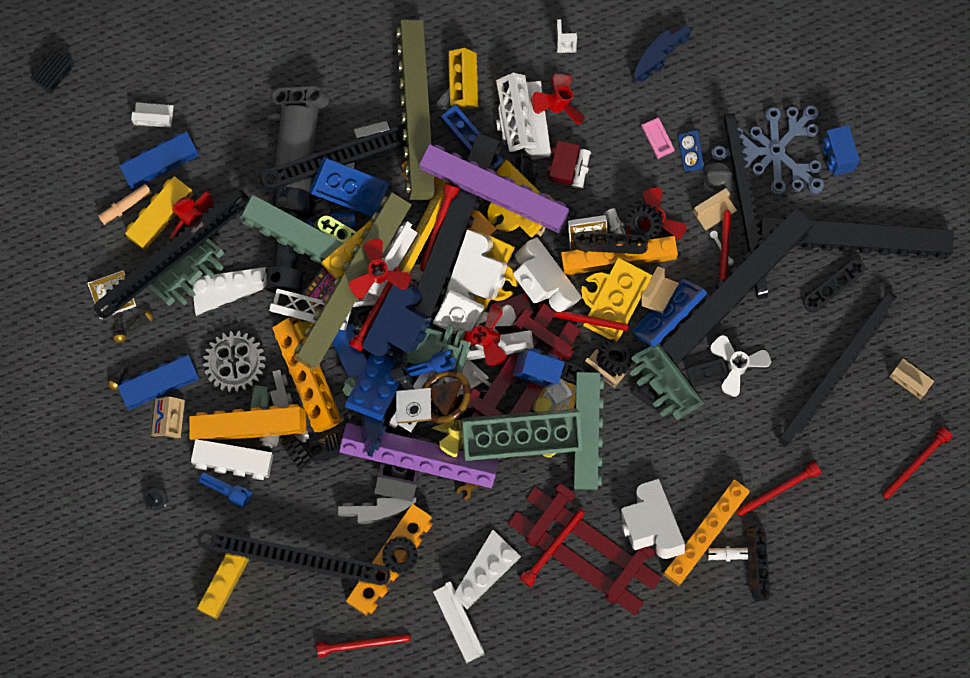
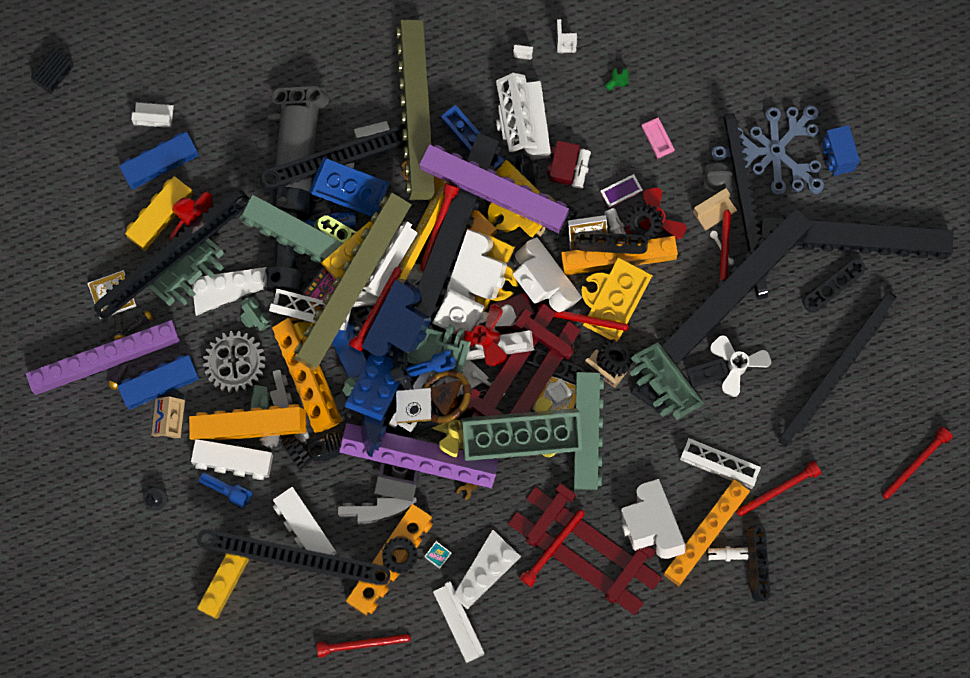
light nougat pin [98,183,152,225] -> none
red piece [349,239,411,299] -> none
clear slope [436,90,450,114] -> none
yellow brick [449,48,478,110] -> none
blue brick [512,348,565,388] -> none
red piece [531,74,585,124] -> none
blue plate [630,278,707,347] -> none
dark blue slope [633,25,691,83] -> none
tan panel [642,267,679,314] -> none
slope [678,130,704,172] -> none
tan panel [889,359,934,400] -> none
none -> medium lavender brick [26,320,180,395]
none -> sand green piece [240,297,271,331]
none -> white brick [273,487,336,555]
none -> tile [424,541,452,569]
none -> white tile [513,45,533,60]
none -> dark purple tile [600,174,643,208]
none -> green piece [604,68,629,91]
none -> white fence [680,438,761,489]

